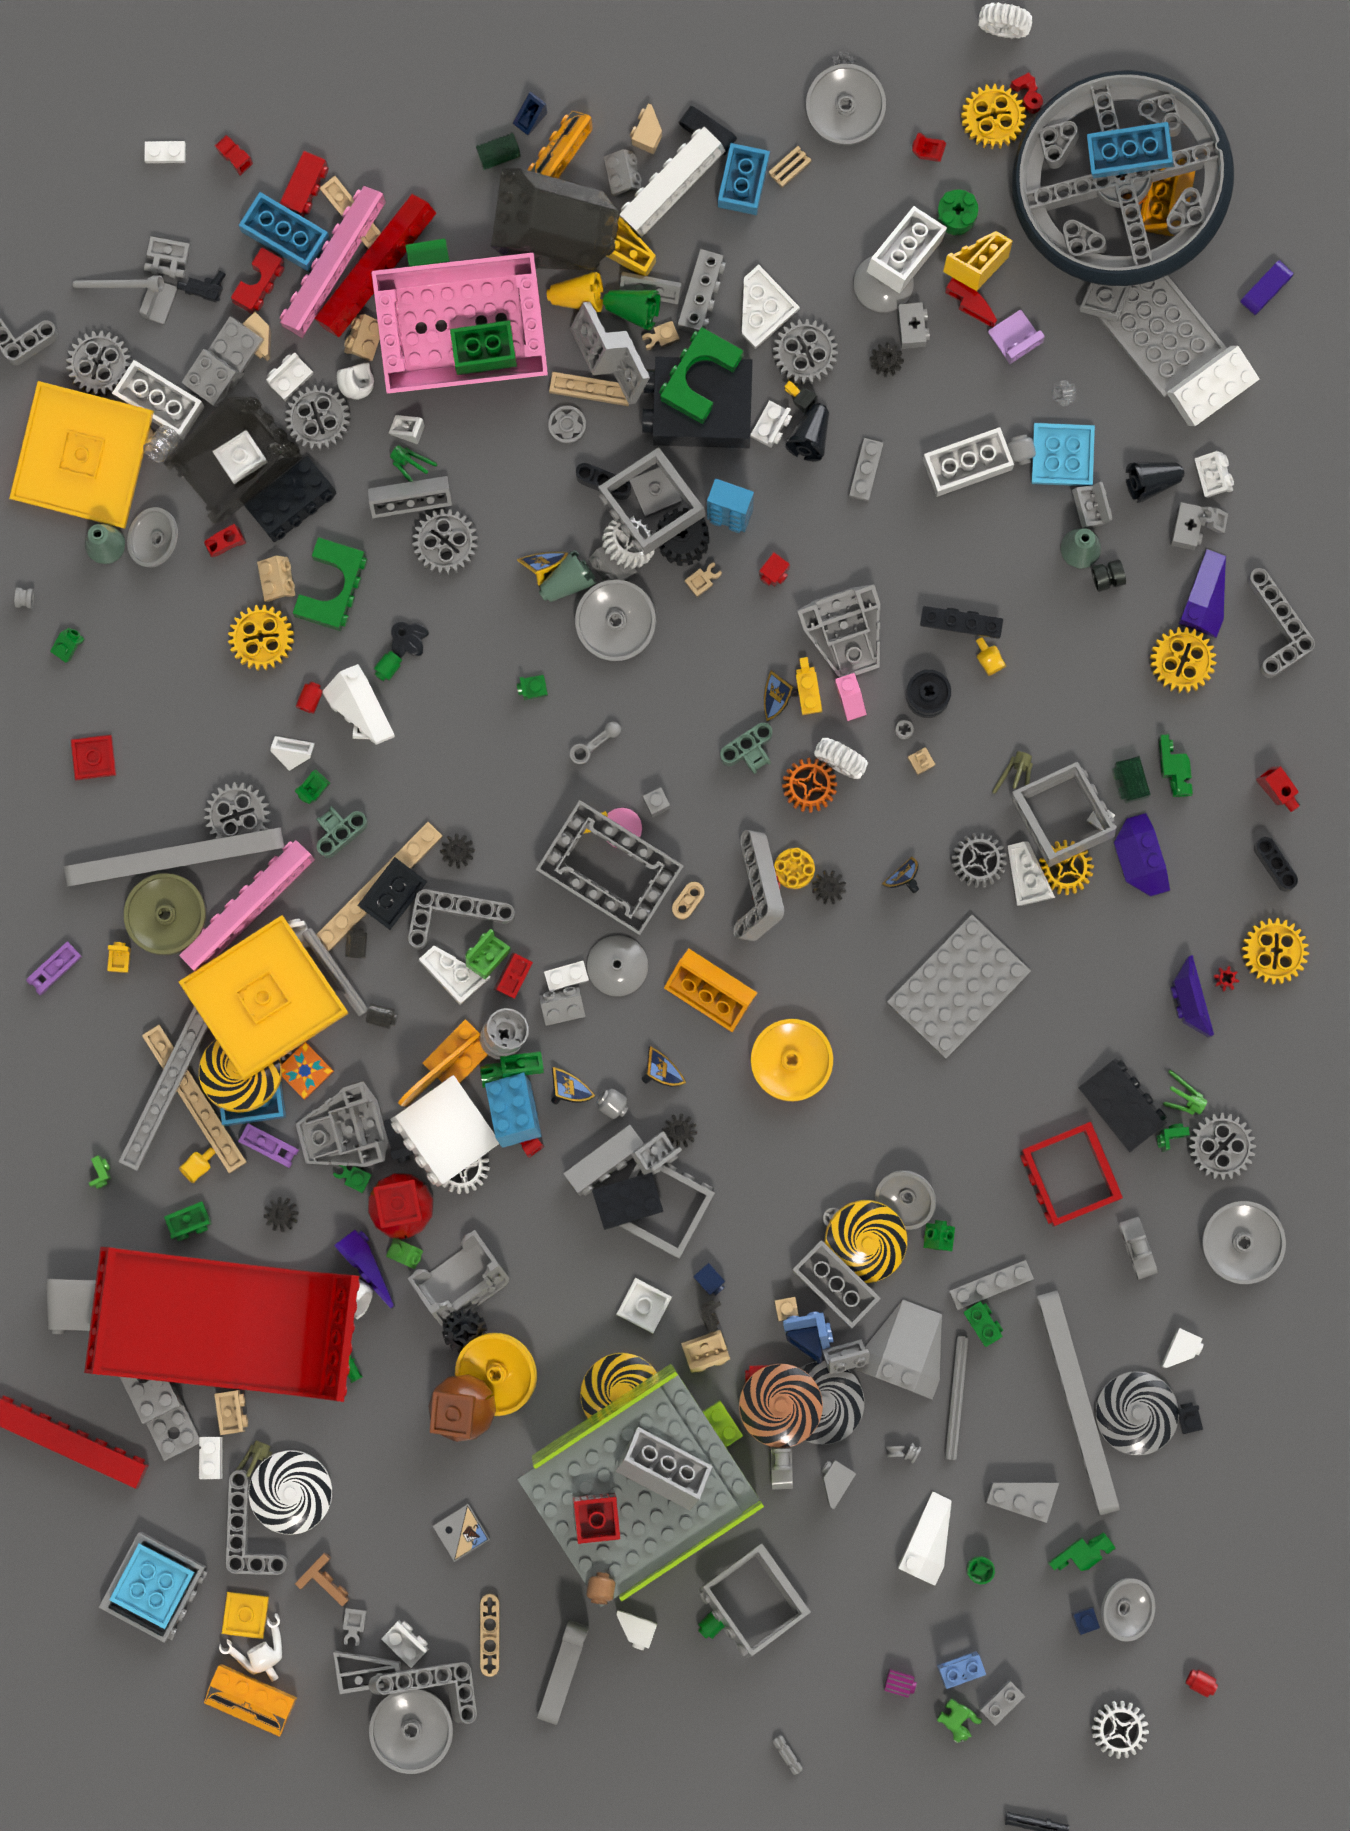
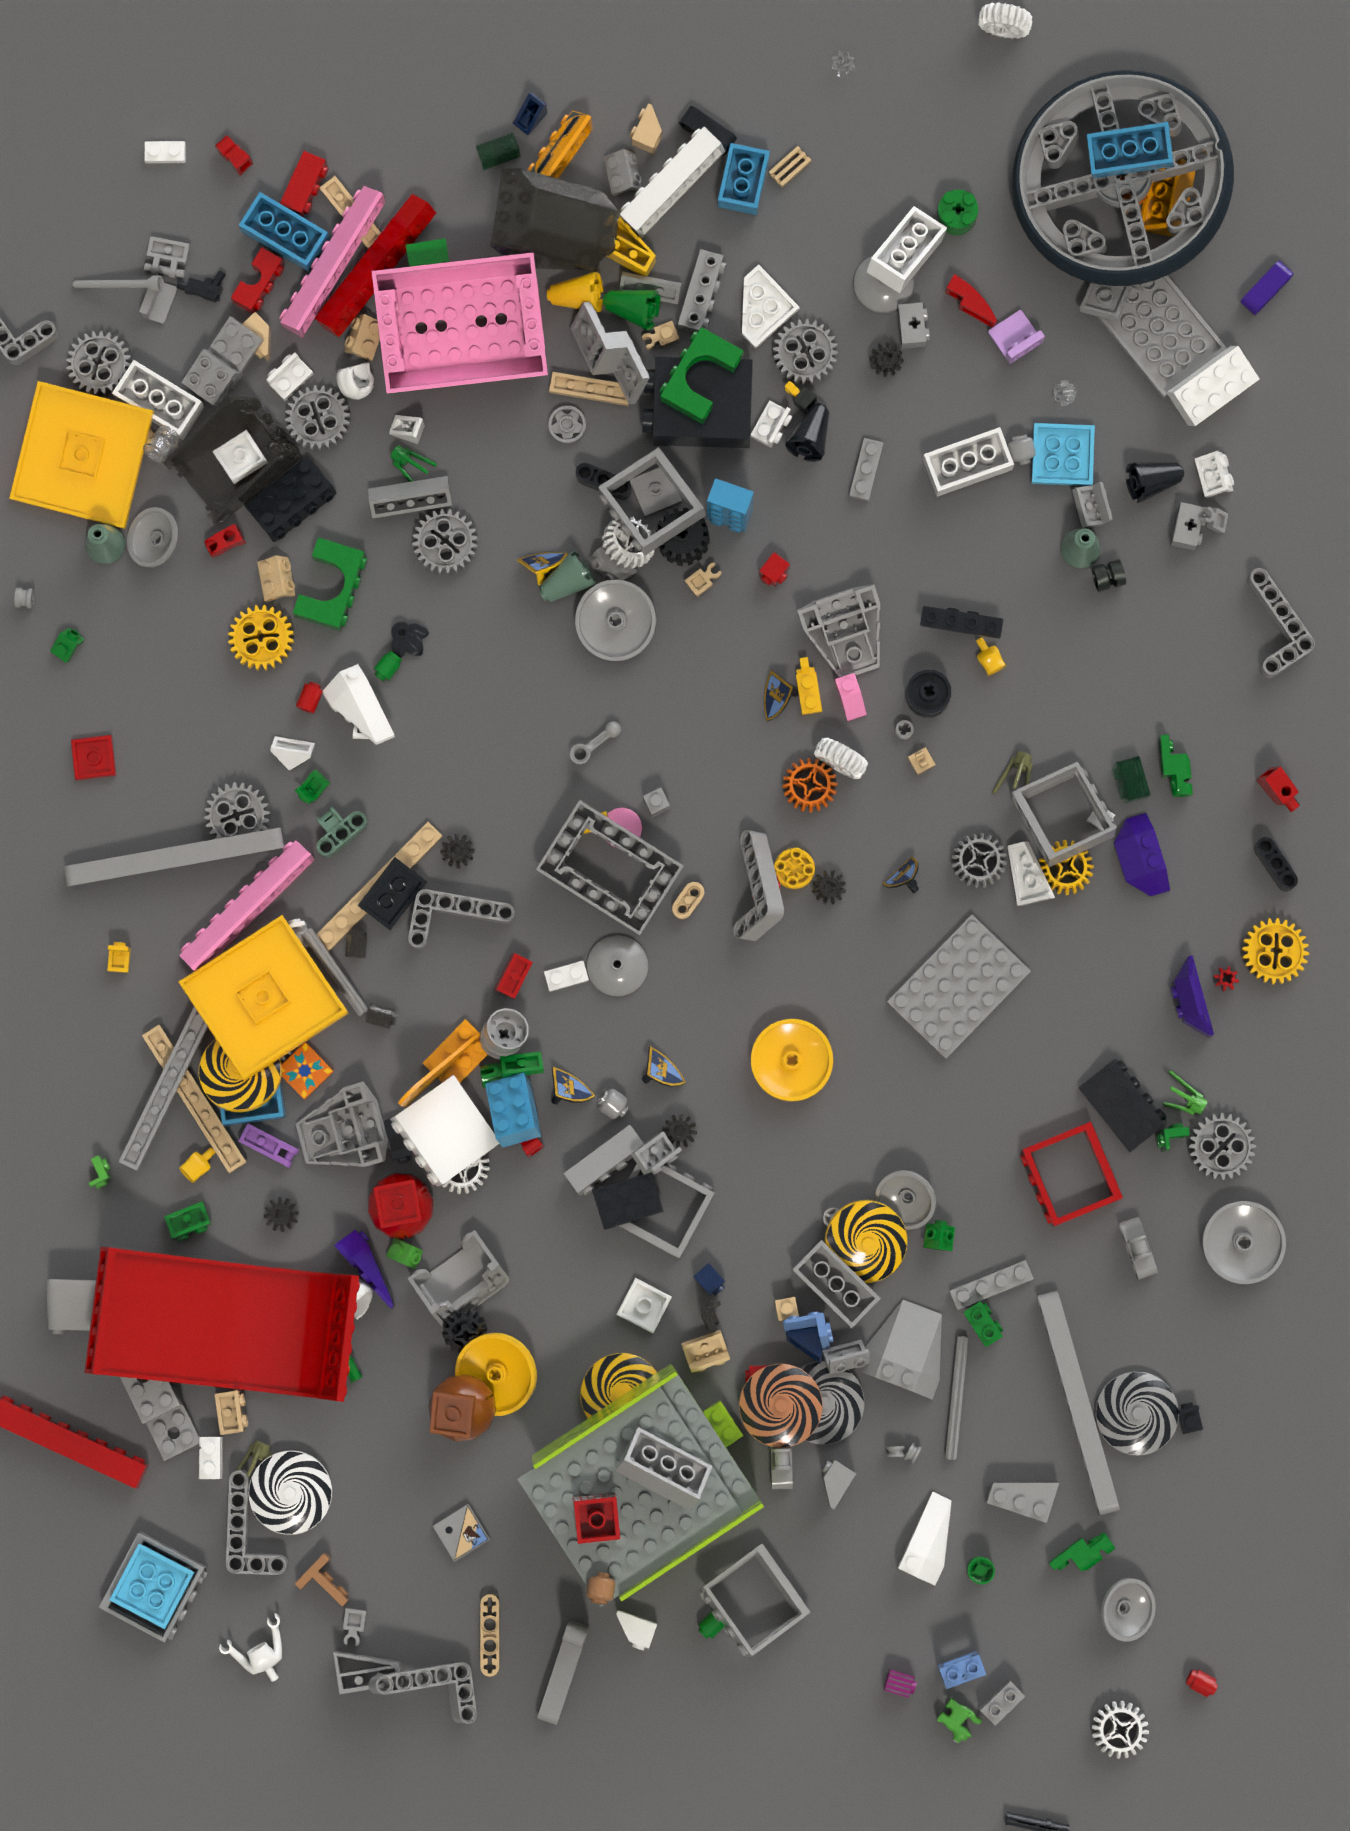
medium lavender plate [26,941,82,996] -> none
olive dish [124,873,206,955] -> none
light orange slope [204,1664,297,1737] -> none
yellow tile [222,1592,269,1639] -> none
green plate [333,1165,372,1193] -> none
light grey dish [369,1689,453,1774] -> none
white bracket [381,1621,429,1668] -> none
white wing [419,946,491,1005] -> none
green brick [450,320,517,375] -> none
bright green bracket [465,929,511,979] -> none
green bracket [517,675,548,700] -> none
light grey bracket [539,987,586,1026] -> none
light orange slope [664,949,757,1032] -> none
sand green piece [720,723,772,774] -> none
light grey axle [773,1736,803,1775] -> none
light grey dish [806,64,886,145] -> none
red bracket [912,133,946,162] -> none
yellow wedge [943,231,1013,291] -> none
yellow gear [961,84,1026,149] -> none
red leg [1010,72,1043,114] -> none
dark blue brick [1071,1607,1100,1635] -> none
yellow gear [1150,627,1217,693] -> none
white slope [1161,1328,1204,1368] -> none
dark purple wedge [1178,549,1226,638] -> none

